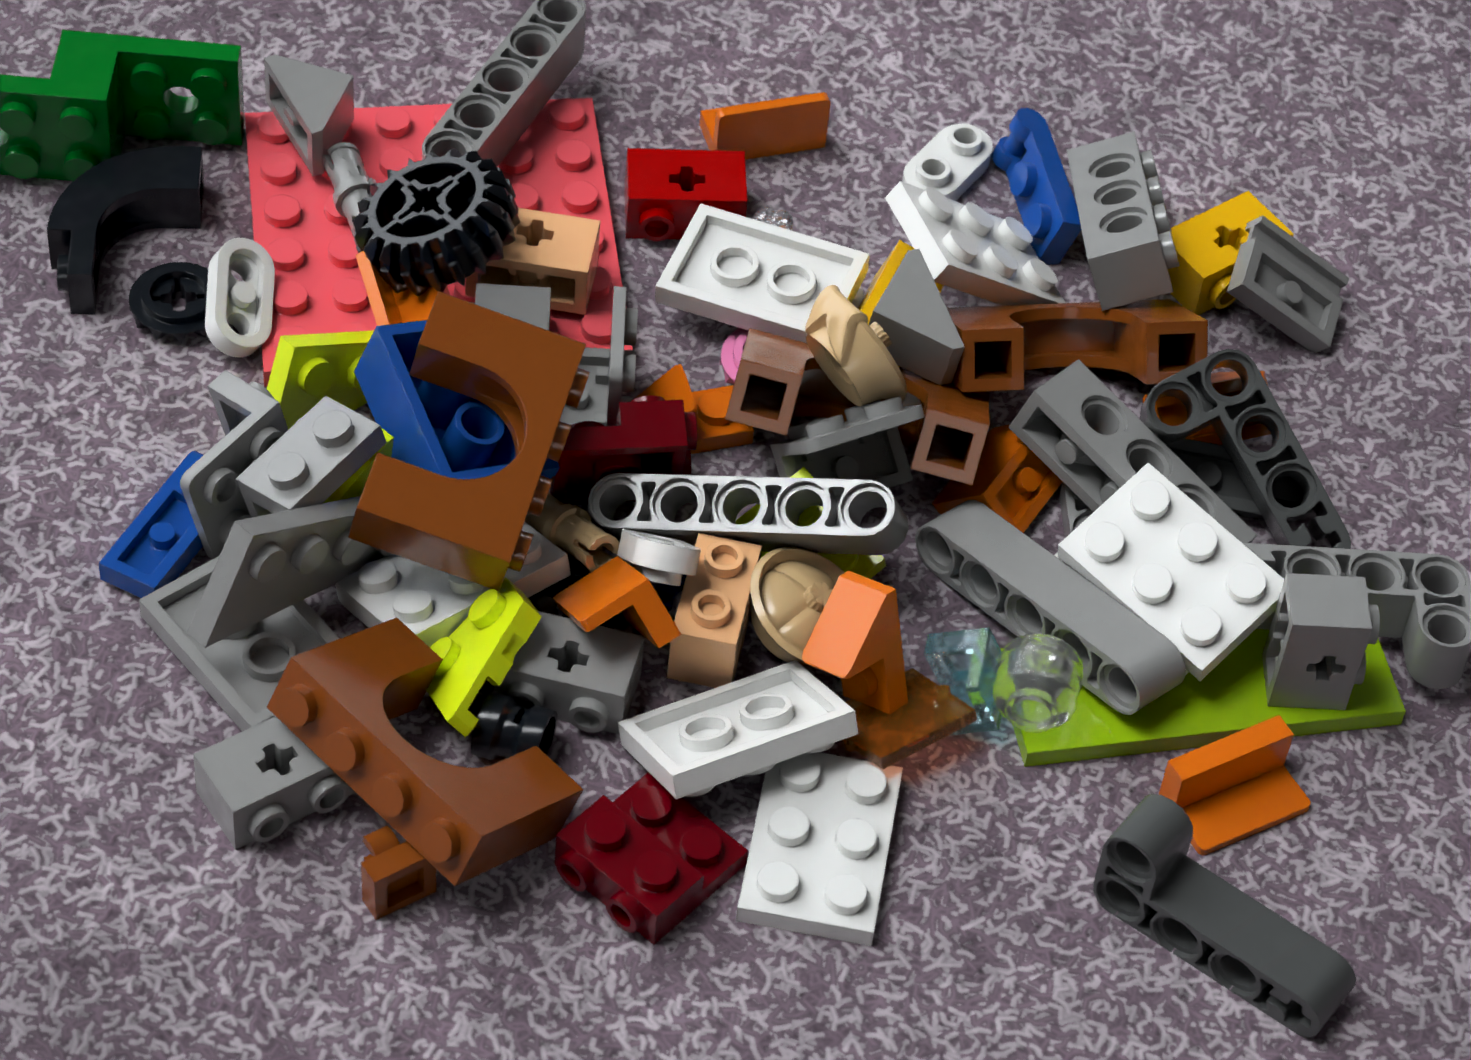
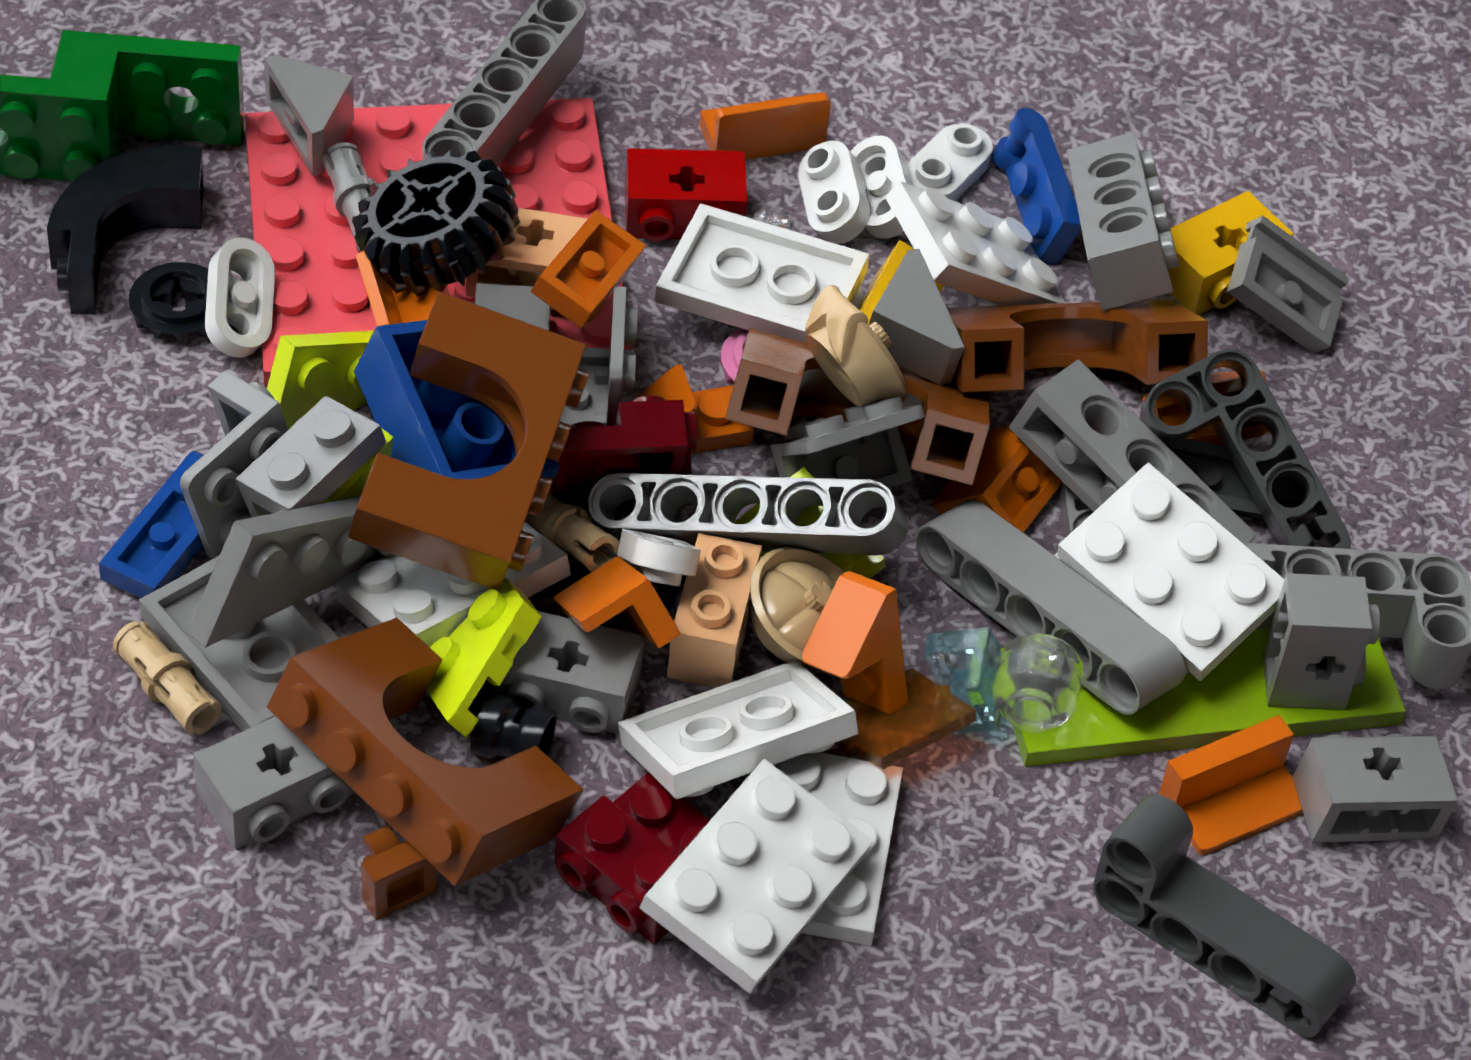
none -> tan pin [113,621,222,735]
none -> orange slope [530,210,646,329]
none -> white plate [639,758,873,994]
none -> white plate [798,141,870,244]
none -> white plate [851,136,913,239]
none -> light grey brick [1292,734,1458,842]

